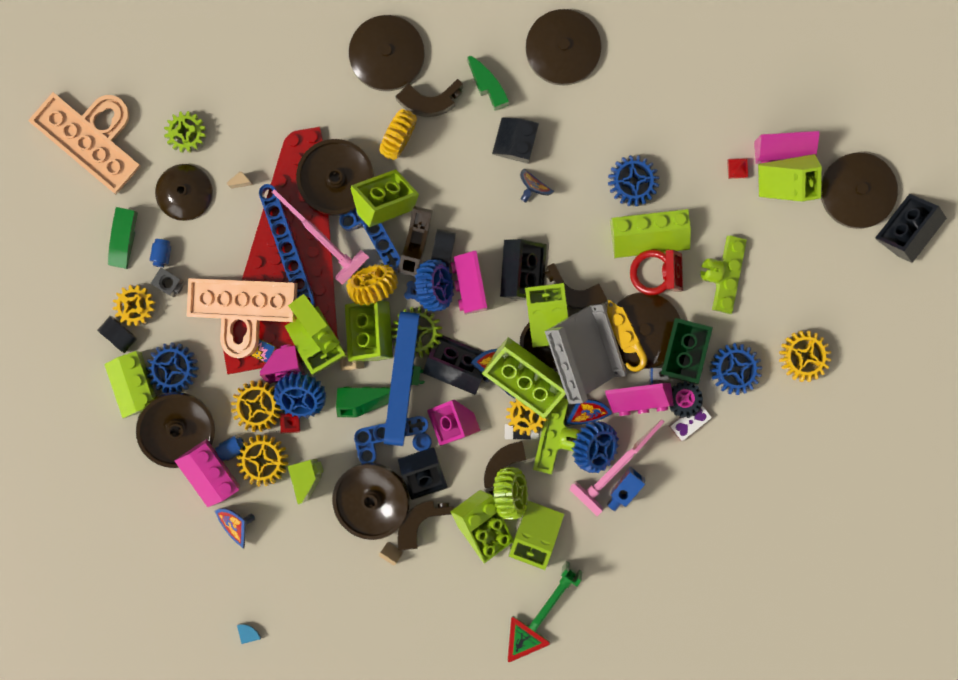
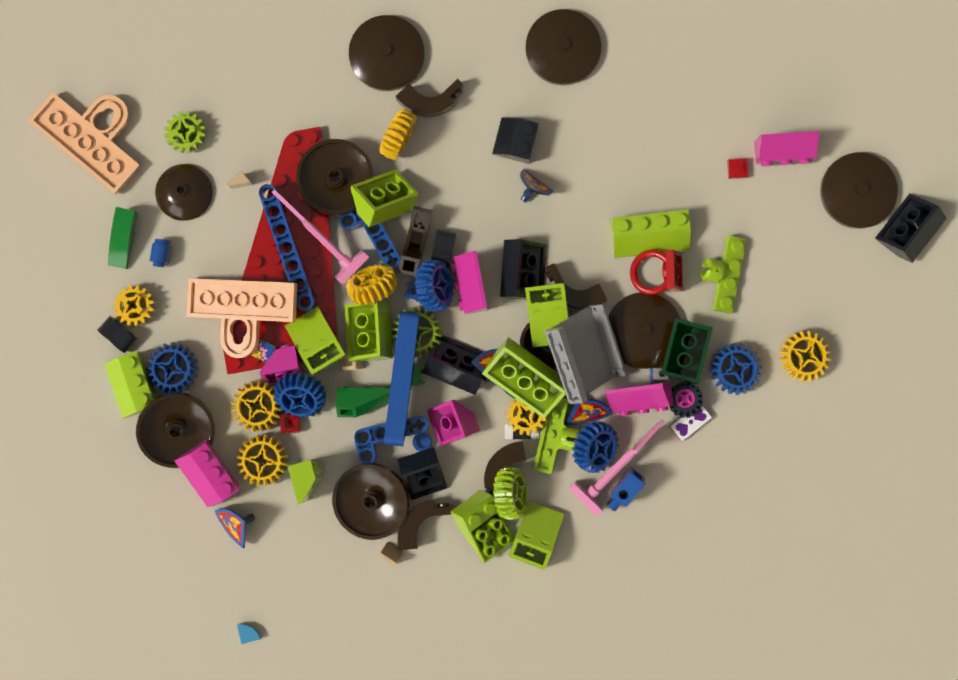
dark grey brick [150,268,184,297] -> none
blue brick [215,435,245,461] -> none
lime brick [288,294,340,354] -> none
green slope [467,55,509,111] -> none
green piece [507,561,582,662] -> none
yellow plate [607,300,647,372] -> none
blue gear [608,155,660,207] -> none
lime slope [758,154,822,202] -> none

